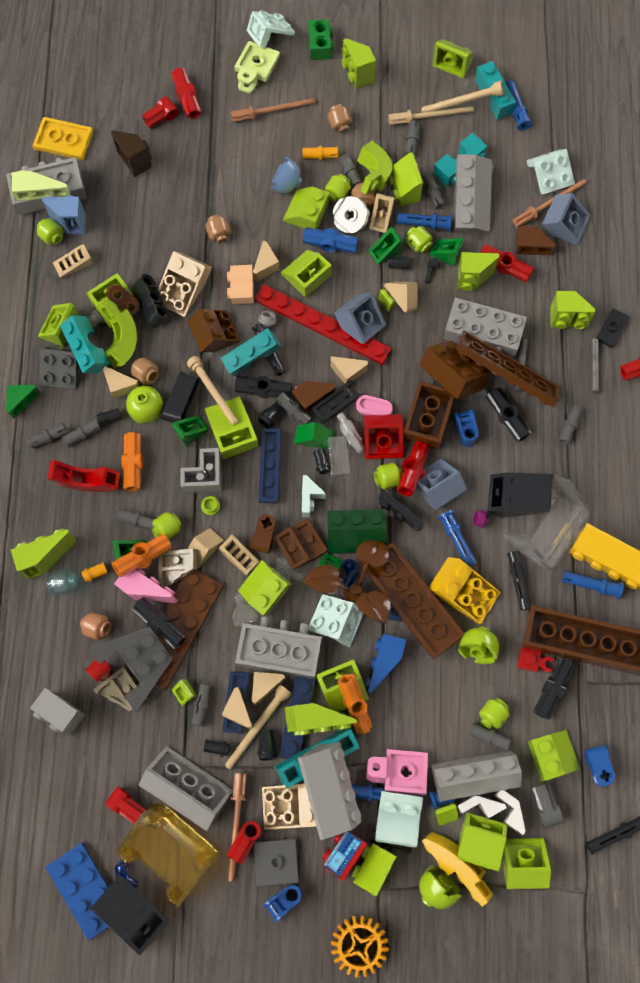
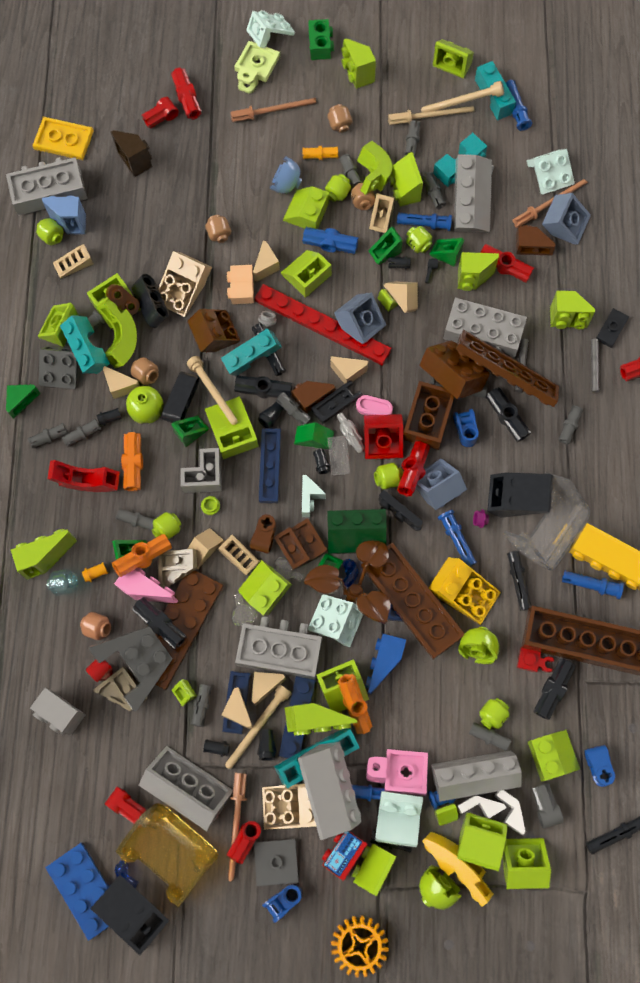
yellowish green slope [12,170,71,201] -> none
white plate [333,197,370,233] -> none

